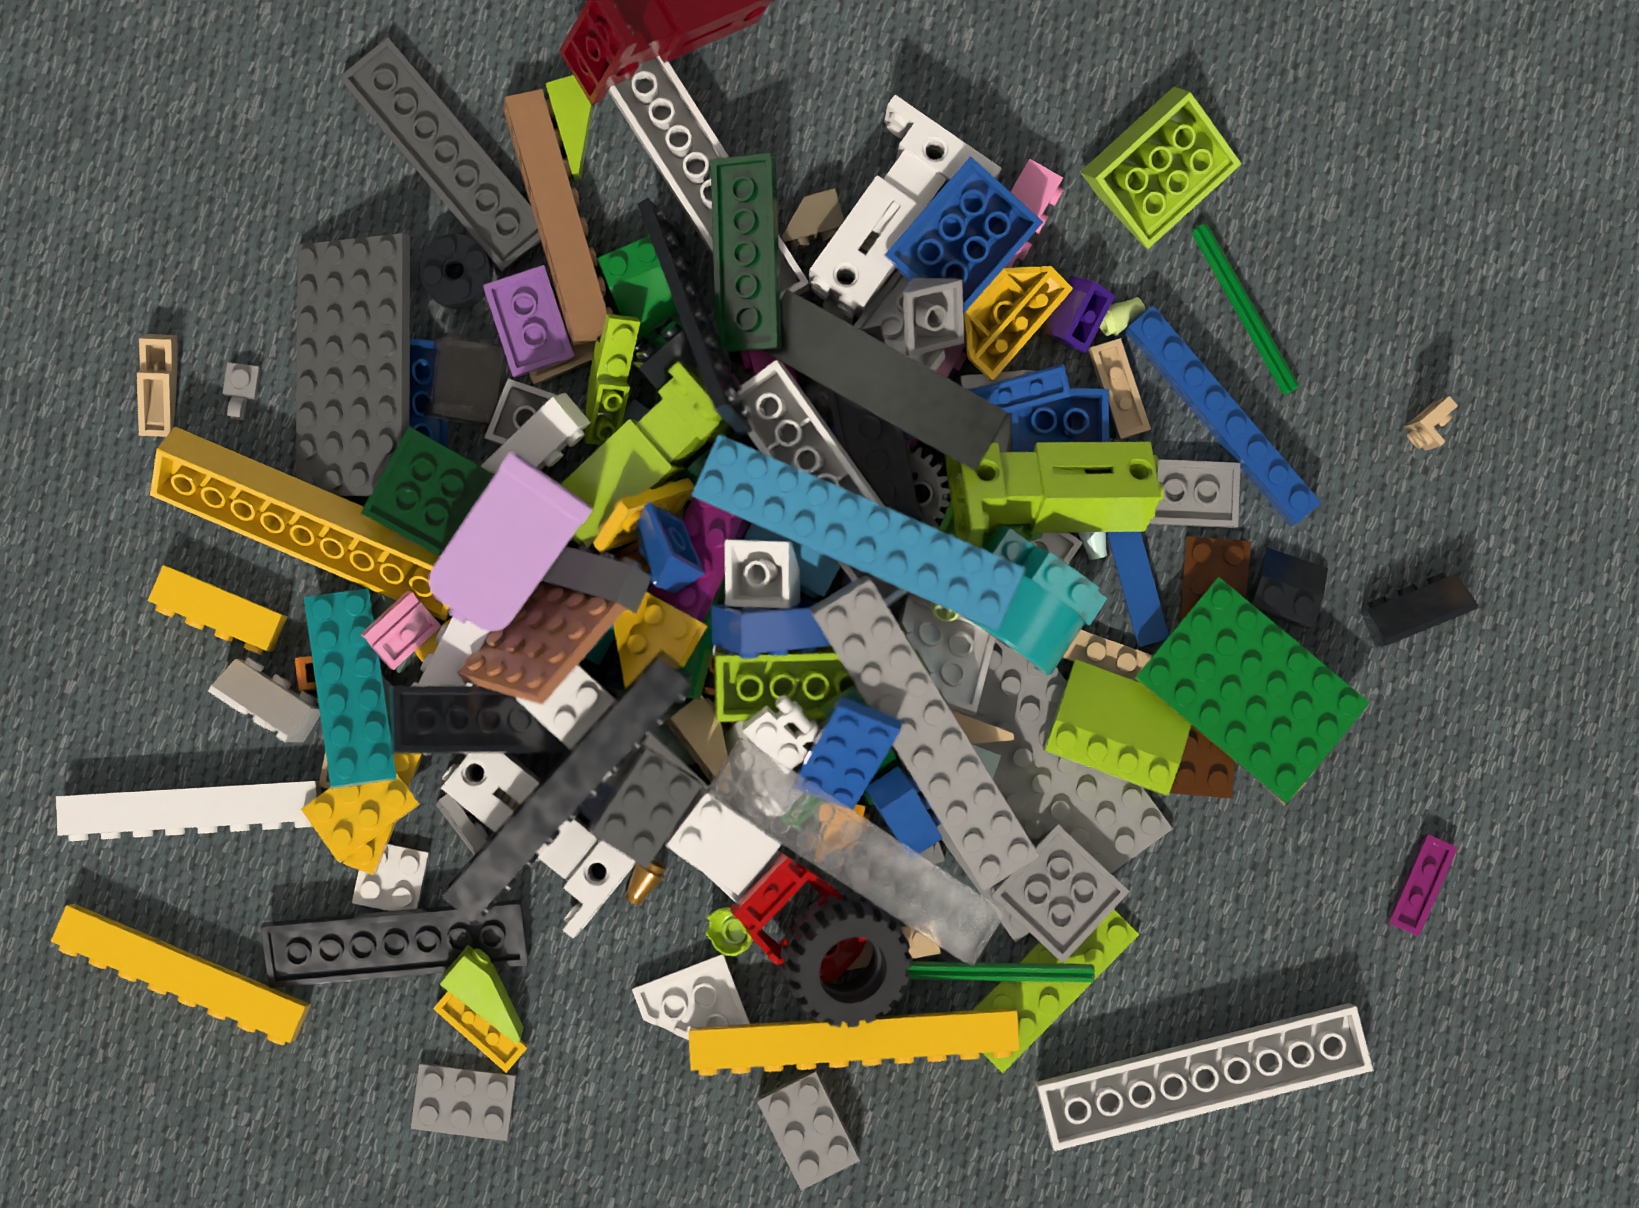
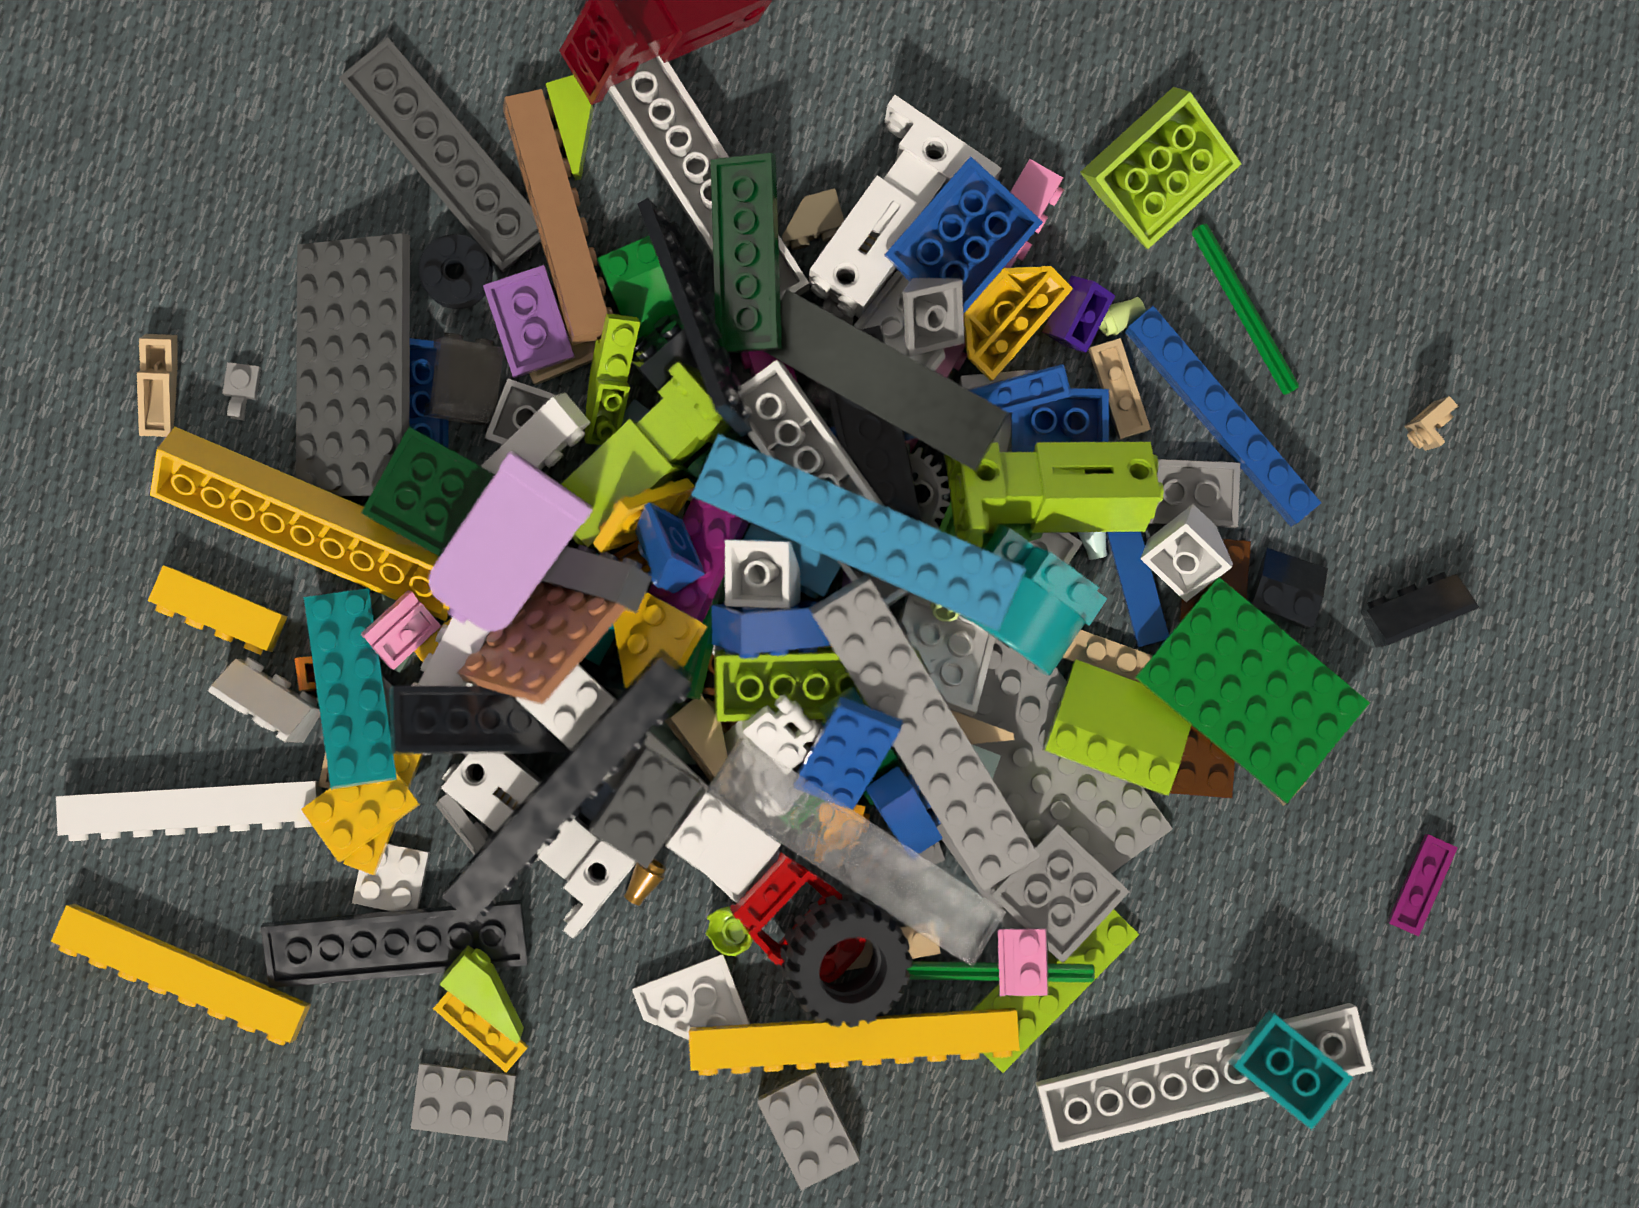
none -> bright pink plate [998,928,1049,996]
none -> white slope [1141,504,1233,602]
none -> teal brick [1228,1011,1353,1130]

